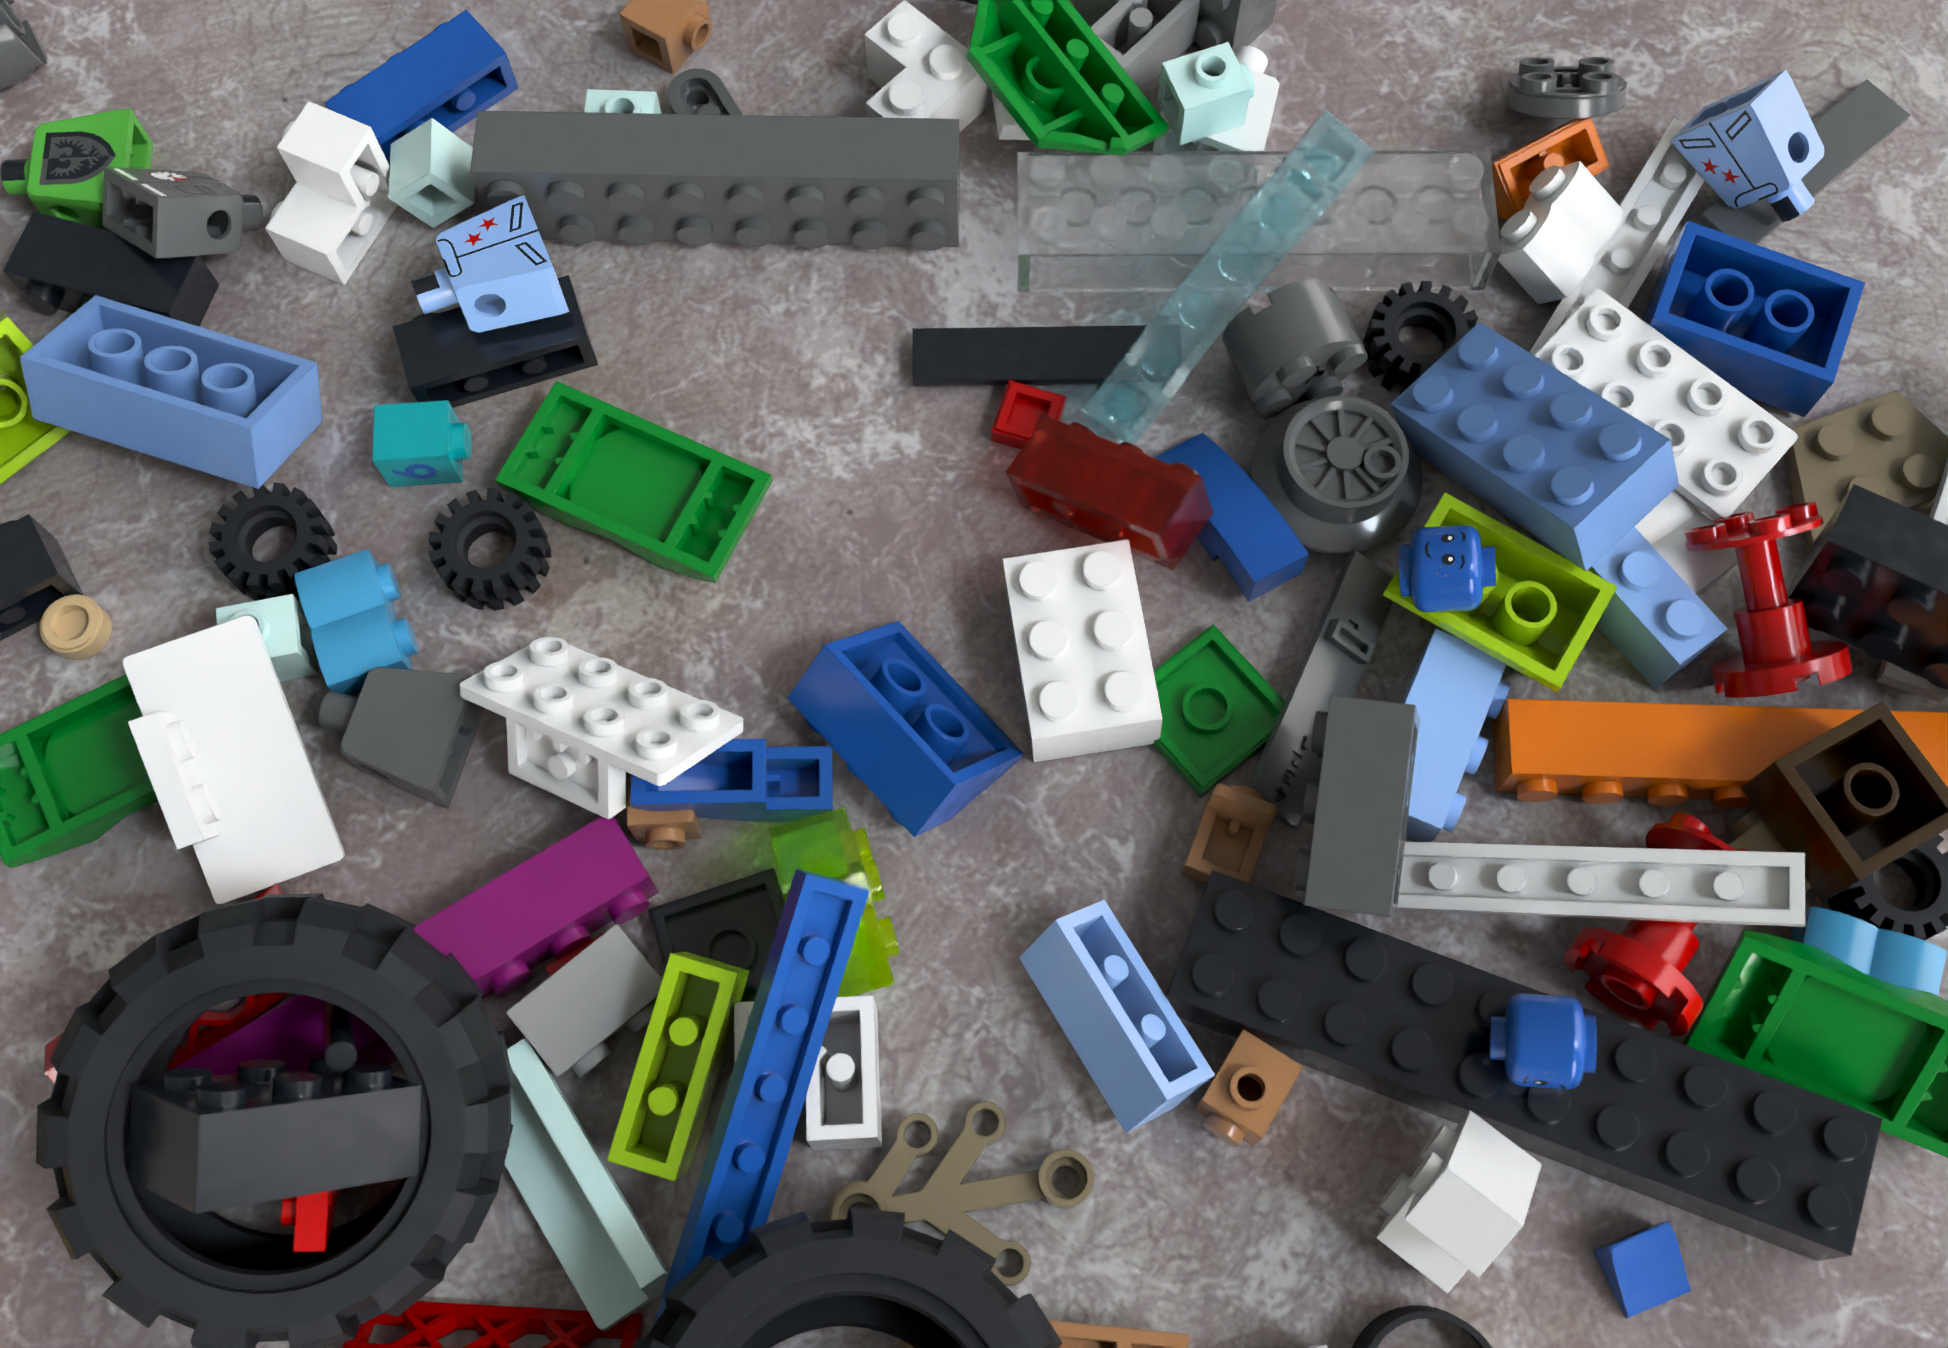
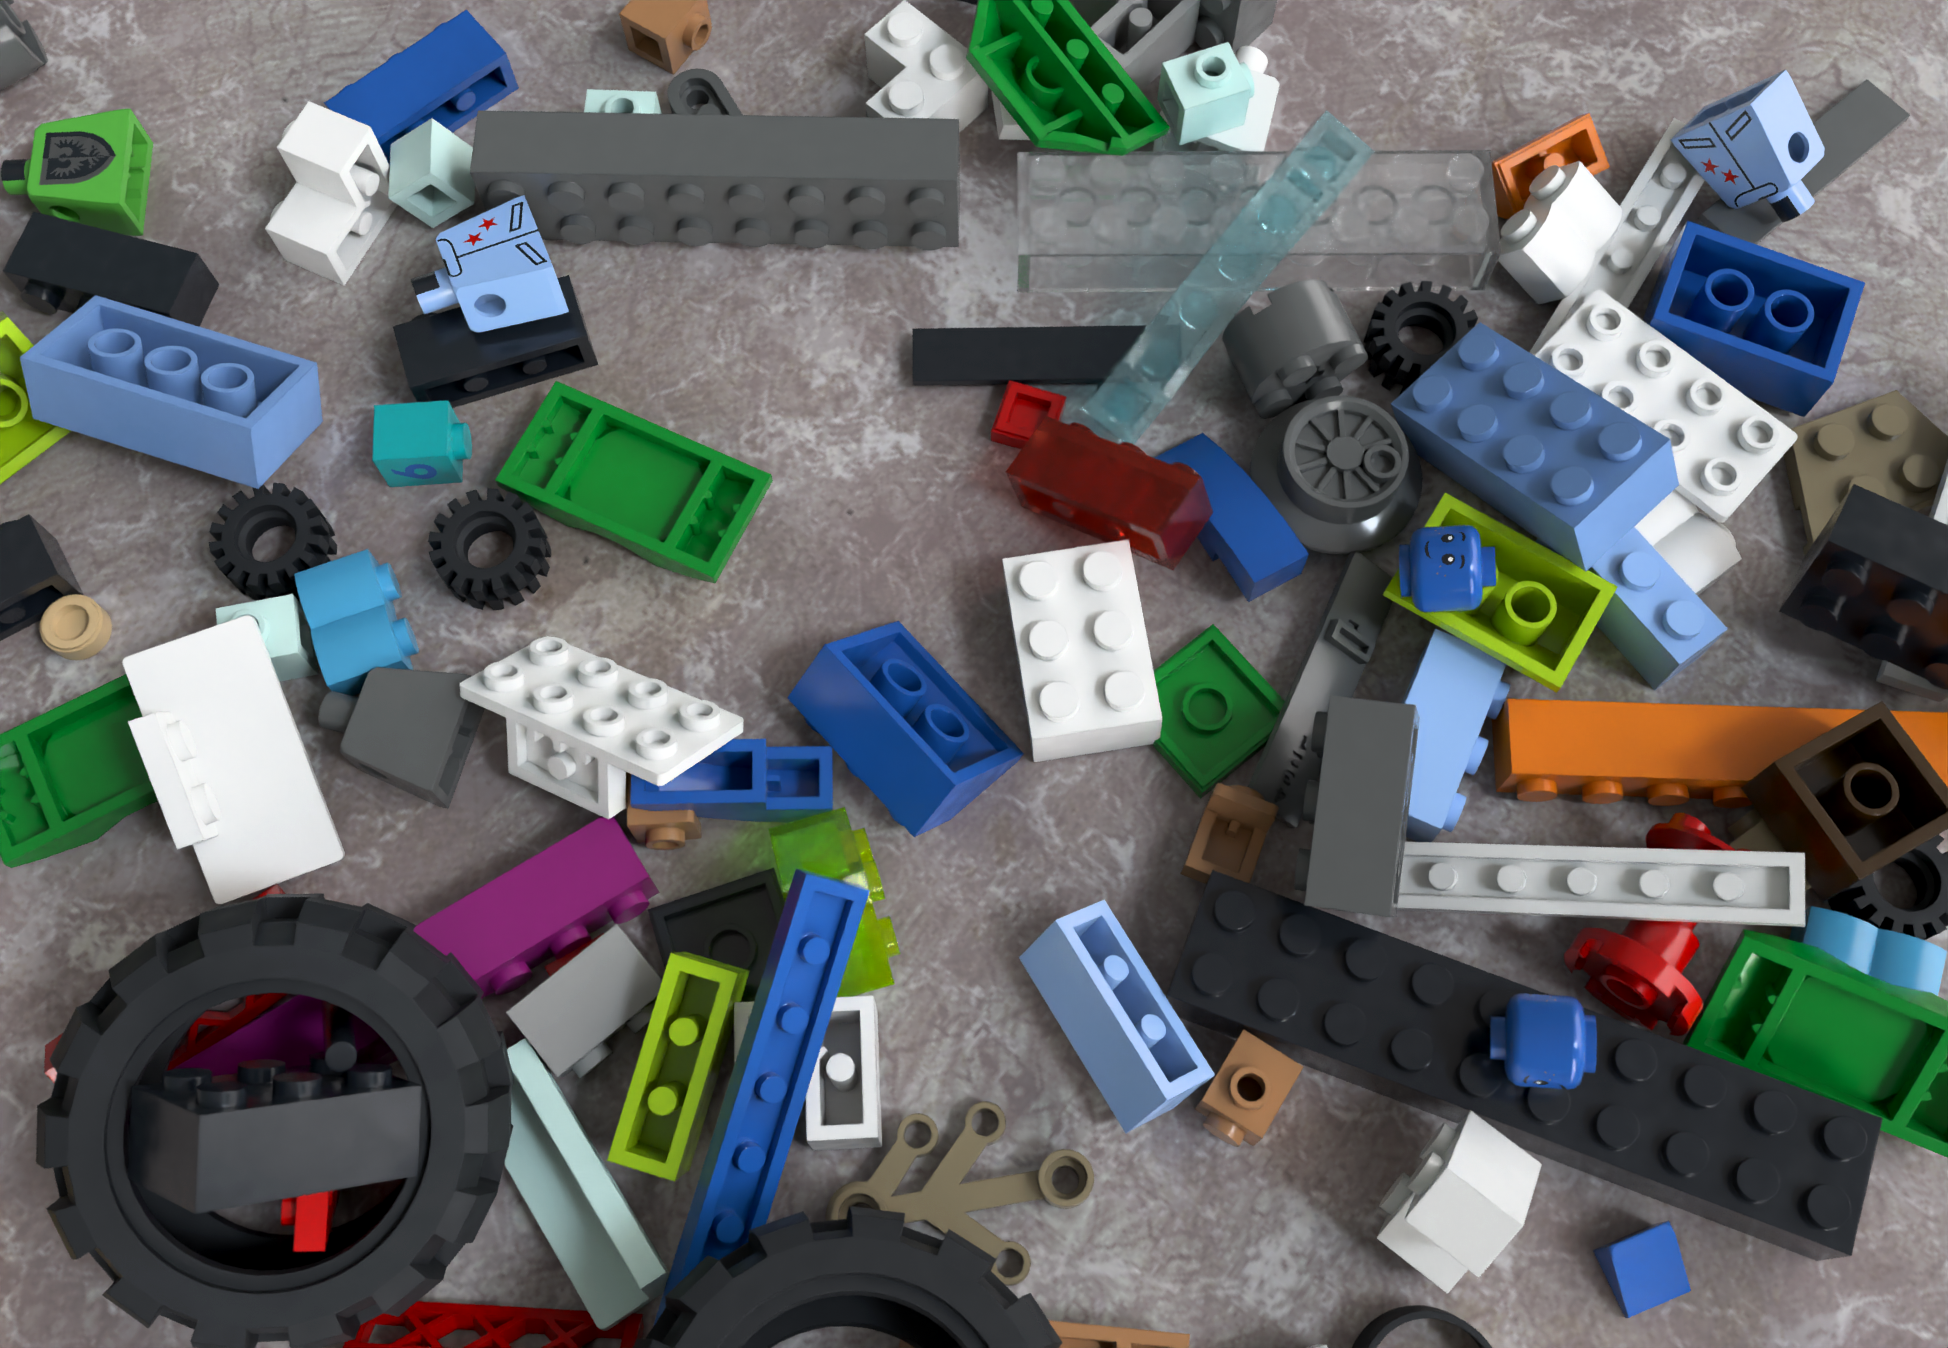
dark grey torso [103,167,263,258] -> none
dark grey tile [1506,57,1627,119] -> none
red piece [1685,502,1853,698] -> none

